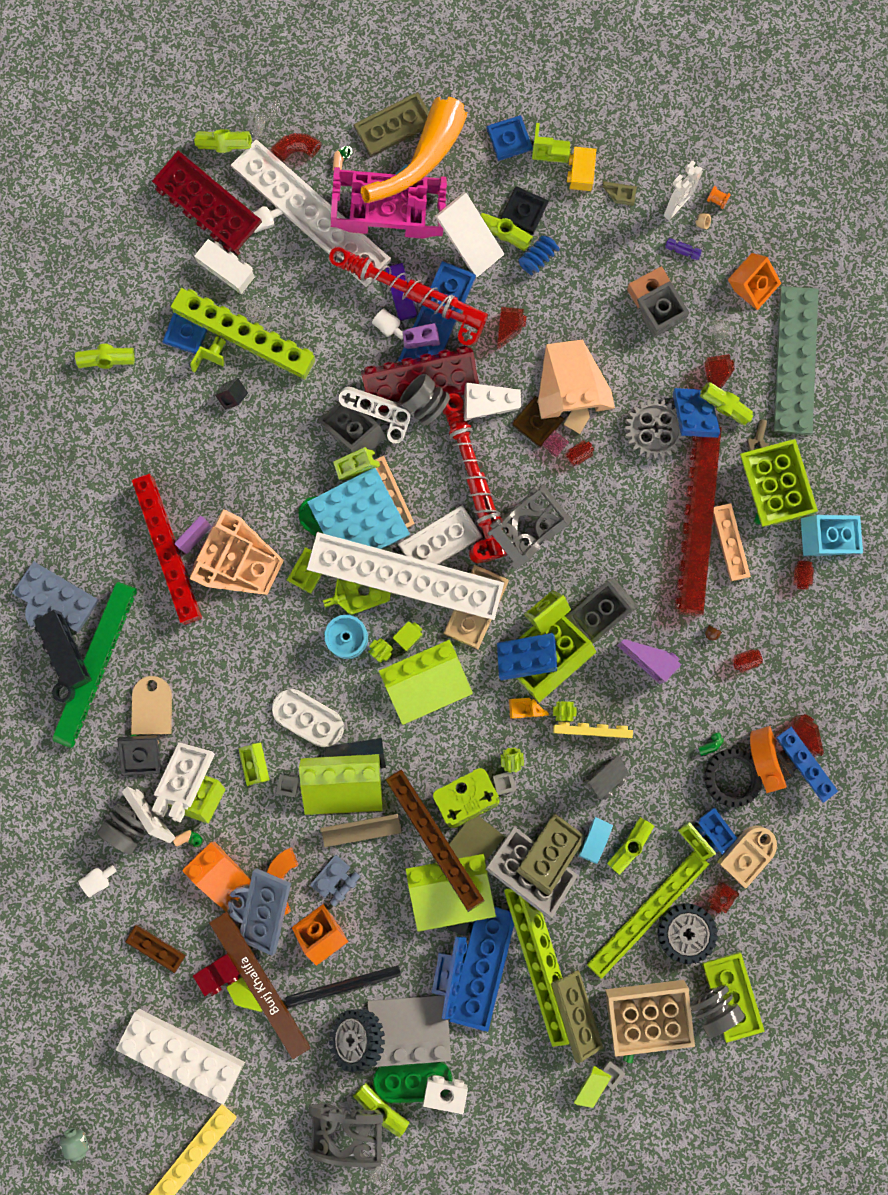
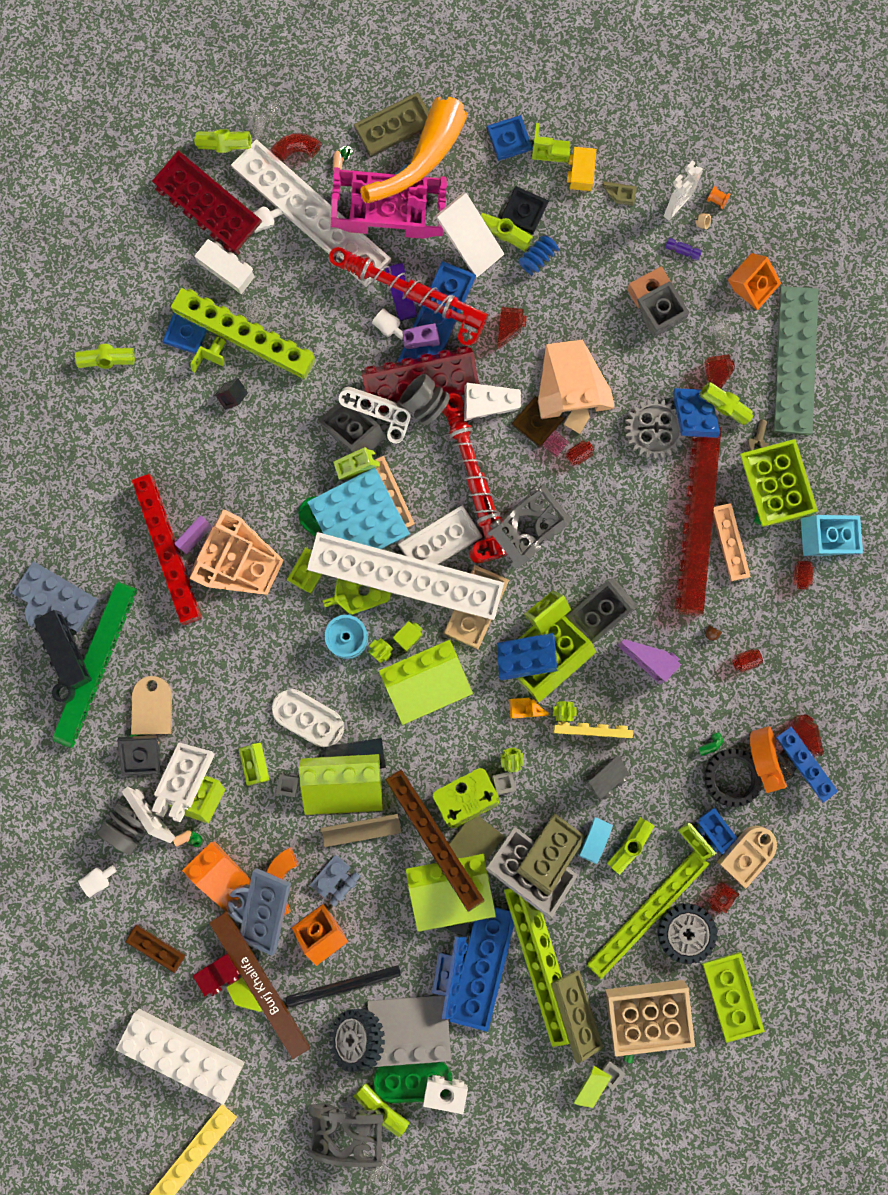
sand green head [59,1128,89,1161] -> none
dark grey wheel [690,984,745,1038] -> none

